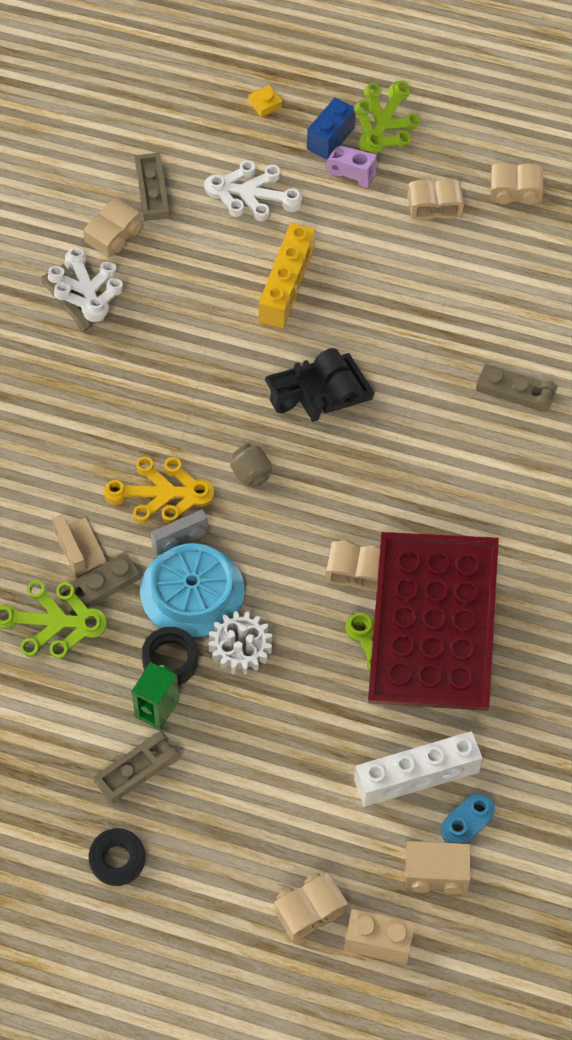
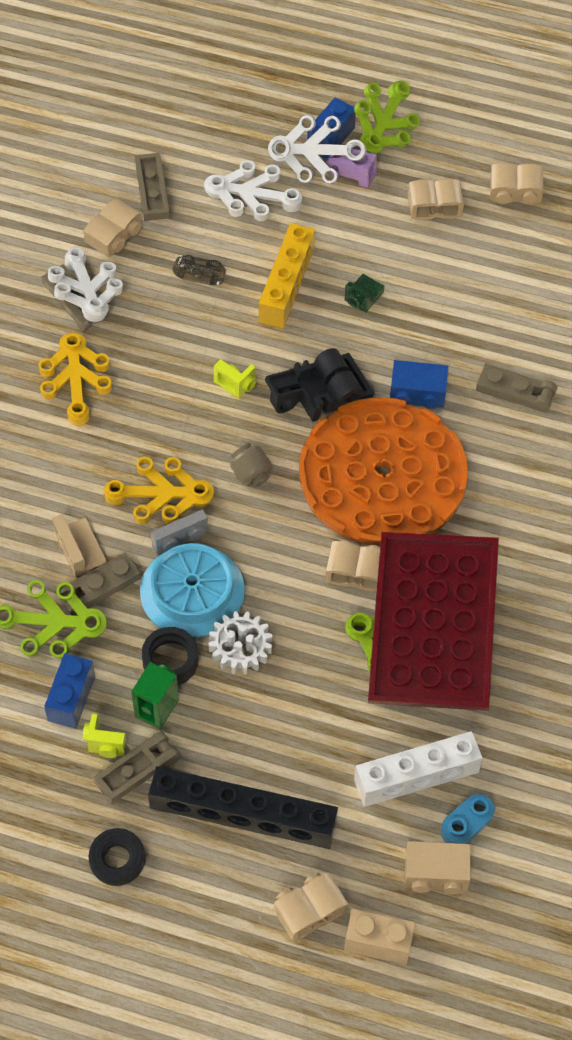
yellow plate [248,85,282,117] -> none
none -> yellow plant [38,332,112,426]
none -> blue brick [44,653,95,729]
none -> neon yellow bracket [83,713,127,758]
none -> black brick [148,766,338,849]
none -> clear smoke plate [173,255,226,285]
none -> neon yellow bracket [214,359,257,399]
none -> white plant [268,115,367,184]
none -> orange plate [299,397,468,546]
none -> clear green bracket [344,274,385,313]
none -> blue brick [390,360,448,408]

